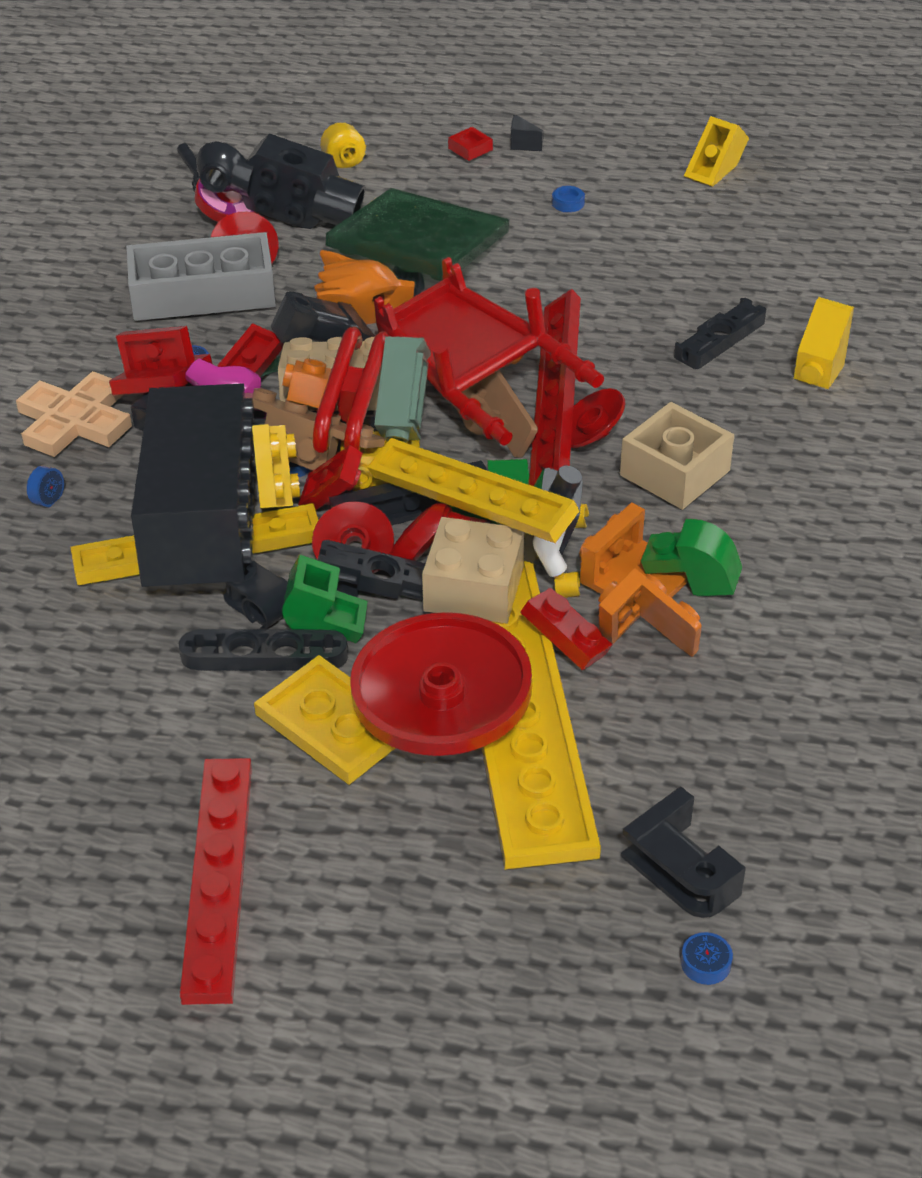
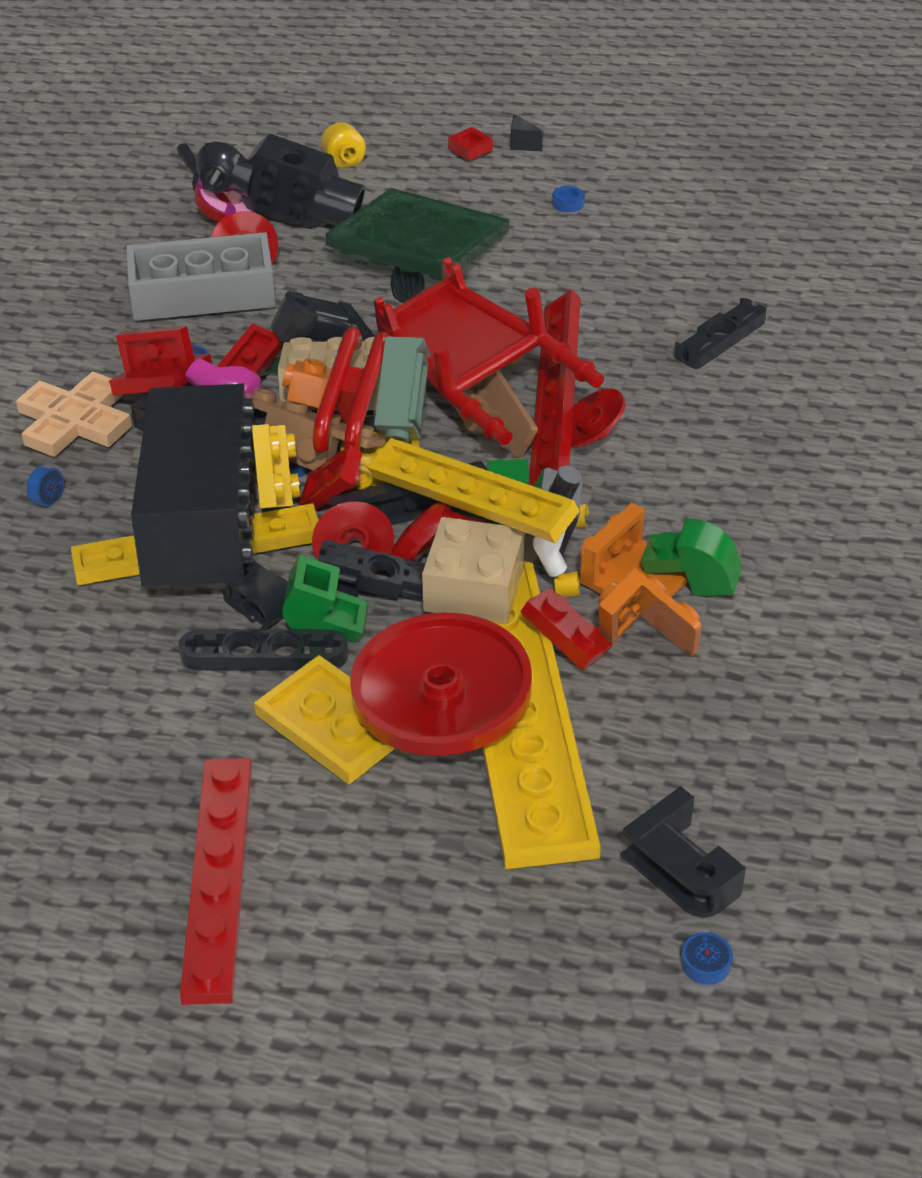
orange piece [314,250,415,325] -> none
tan brick [620,402,734,510] -> none
yellow slope [684,116,749,187] -> none
yellow slope [794,297,854,389] -> none

